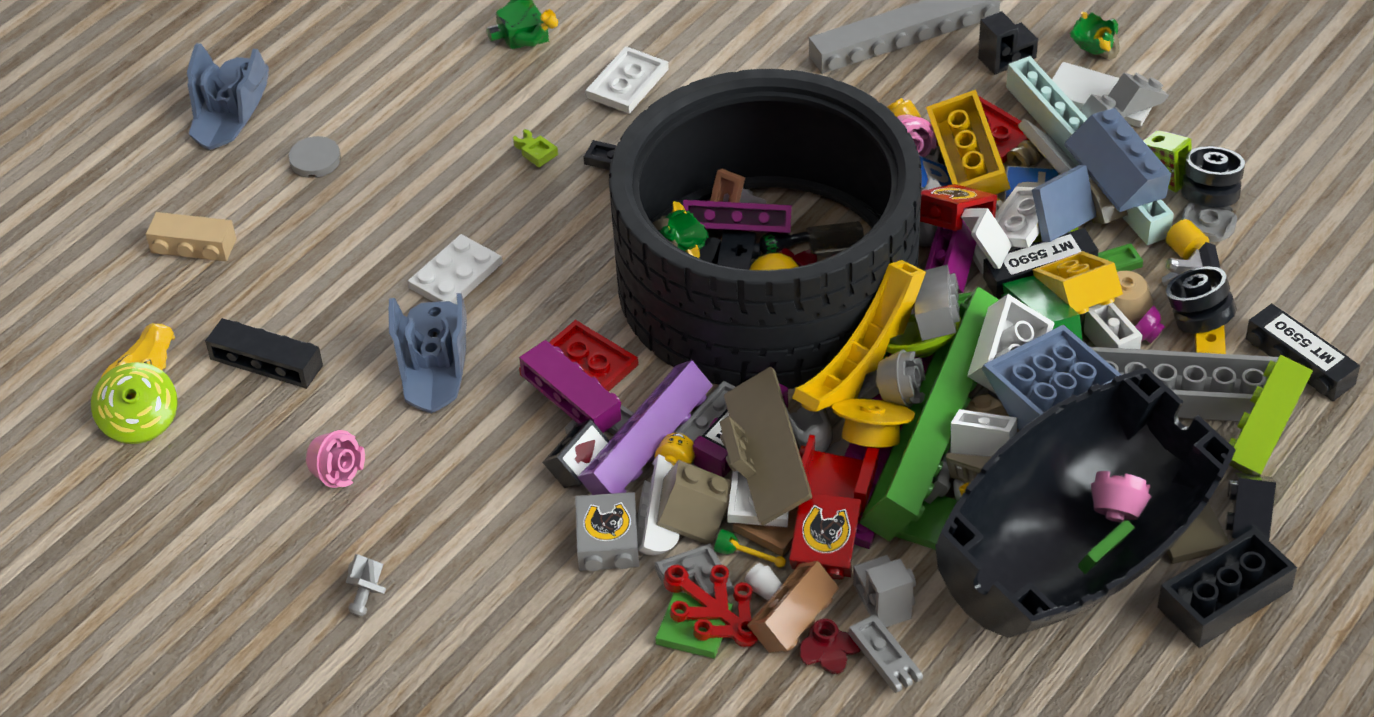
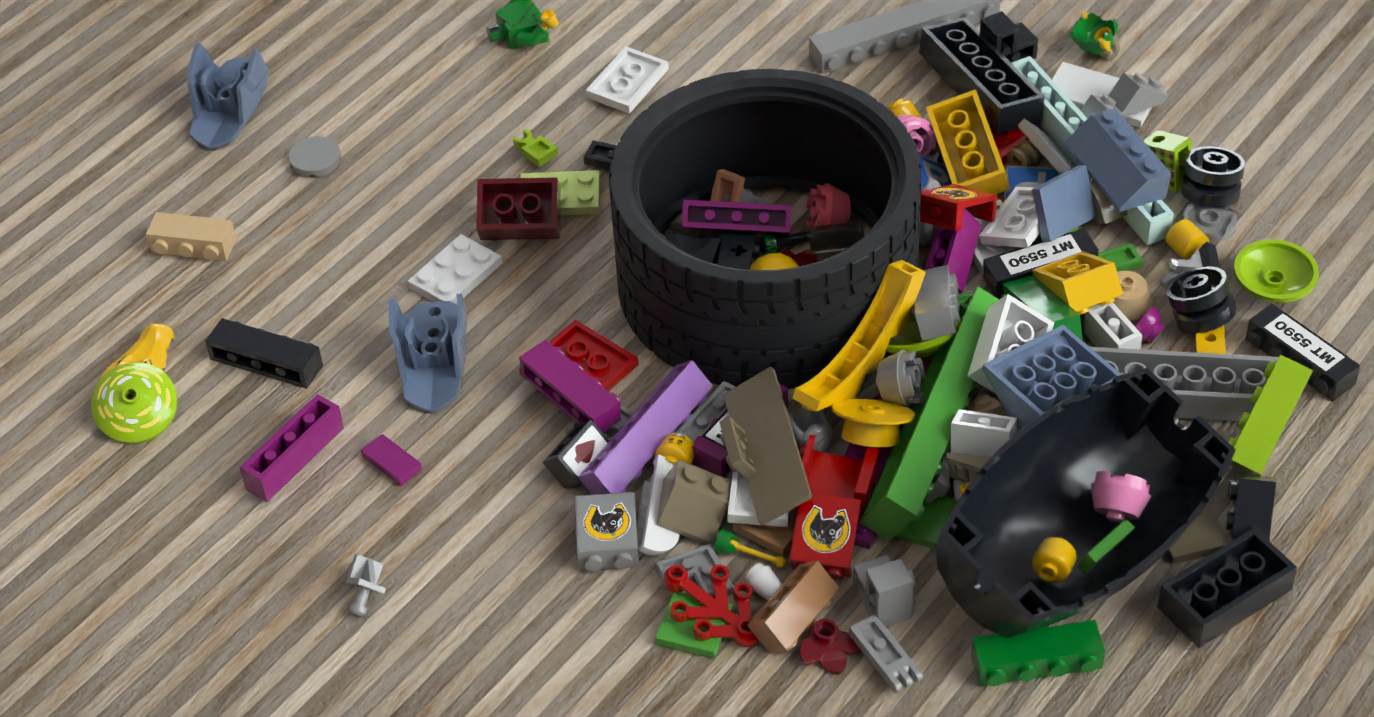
bright pink cone [306,430,365,488] -> none
green hair [652,201,708,258] -> none
white panel [961,208,1012,269] -> none
none -> magenta brick [240,394,344,502]
none -> magenta tile [361,434,422,486]
none -> dark red brick [476,177,561,240]
none -> yellowish green plate [521,170,600,216]
none -> coral cone [805,183,851,234]
none -> black brick [919,17,1045,134]
none -> green brick [971,620,1105,686]
none -> yellow head [1032,537,1077,583]
none -> lime dish [1234,239,1319,303]

